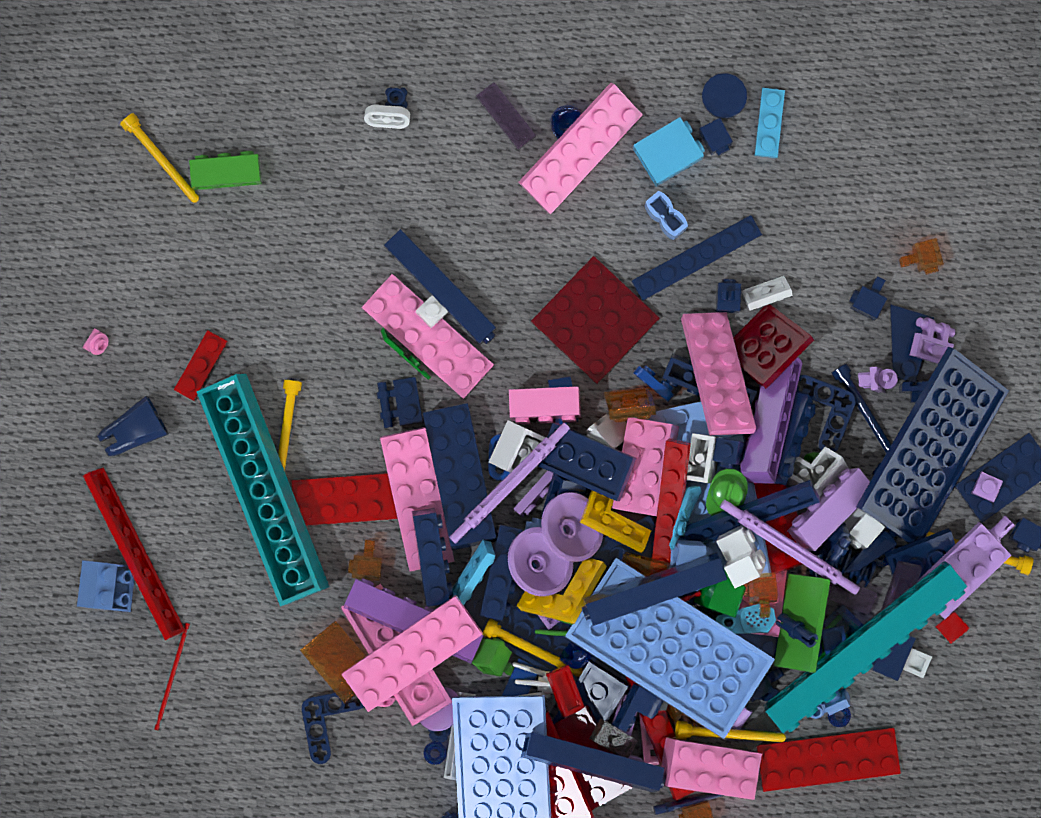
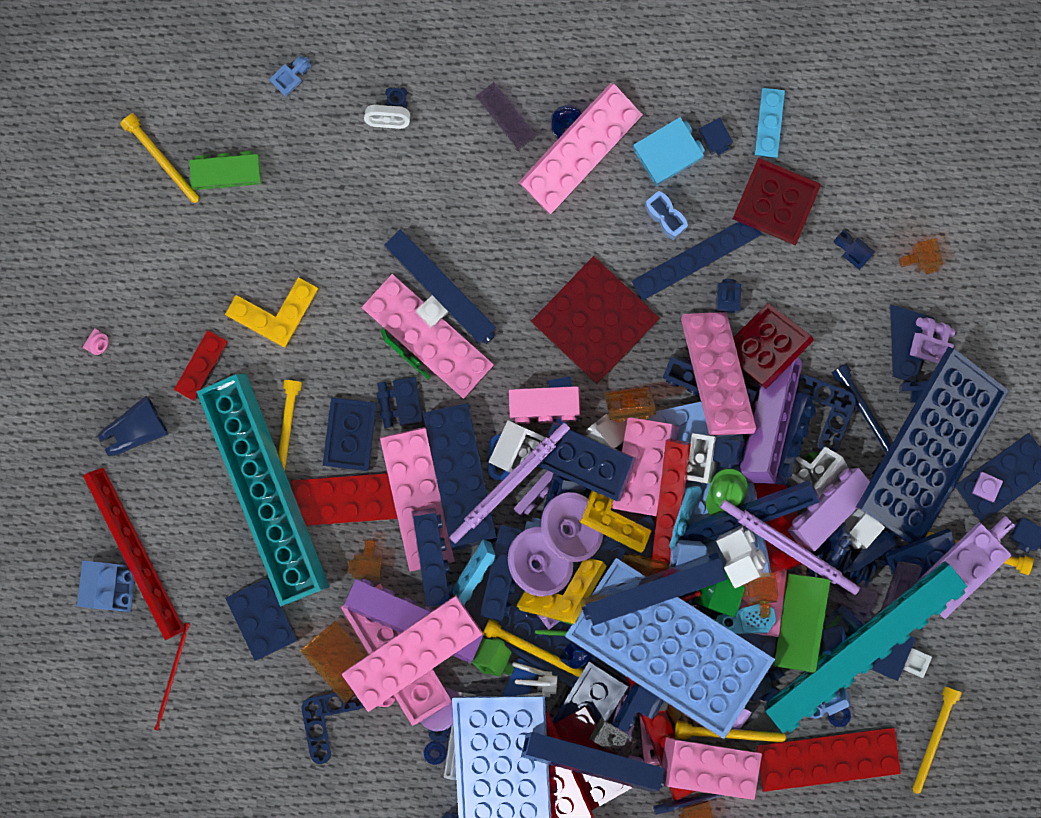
red tile [546,665,585,717] -> none
blue plate [633,365,674,402] -> none
dark blue tile [702,73,747,119] -> none
white plate [741,276,793,311] -> none
dark blue pin [776,613,818,648] -> none
dark blue brick [849,276,887,321] -> none
lavender hips [858,367,898,393] -> none
red slope [935,611,970,644] -> none
none -> yellow plate [225,277,318,348]
none -> dark blue brick [225,578,299,661]
none -> medium blue plate [269,55,312,97]
none -> dark blue plate [322,397,377,472]
none -> dark red plate [732,158,821,246]
none -> dark blue plate [833,229,875,270]
none -> yellow piece [912,686,962,794]

